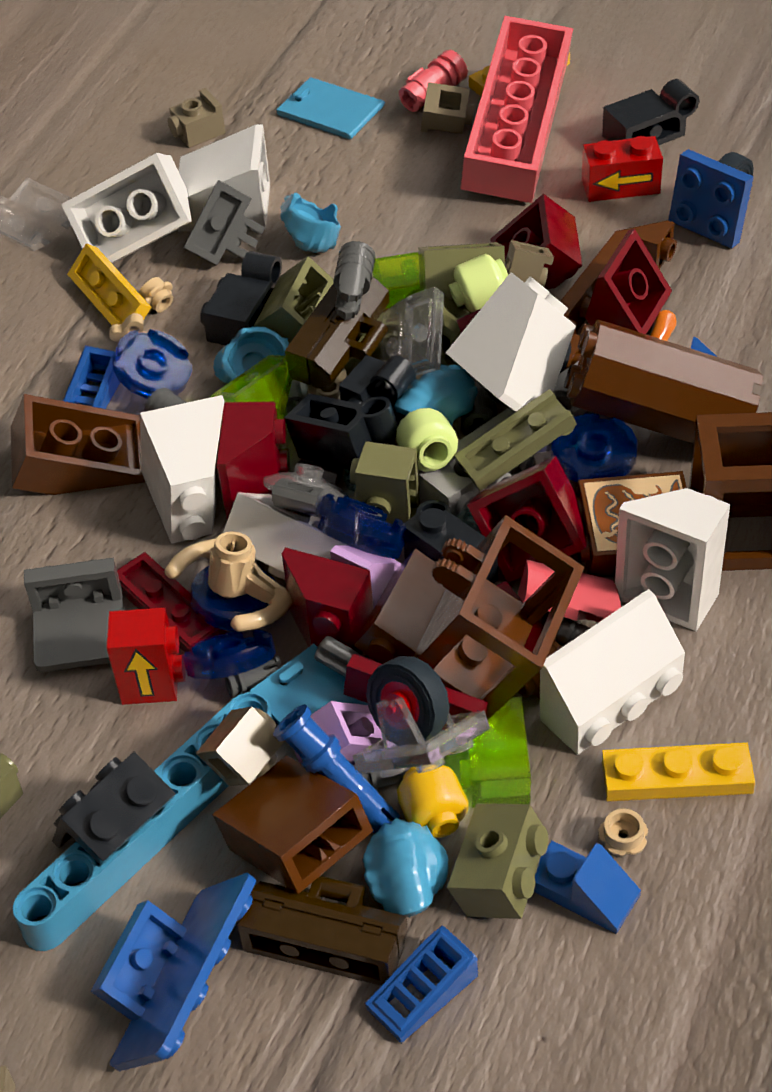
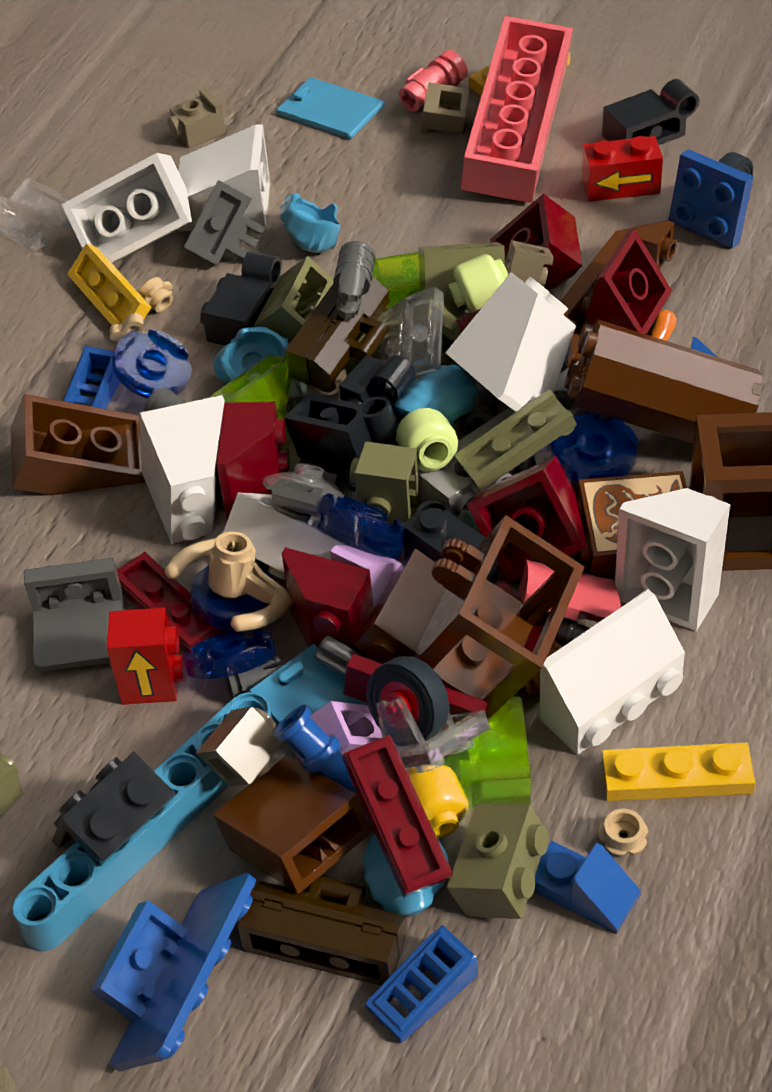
none -> dark red tile [342,735,453,898]

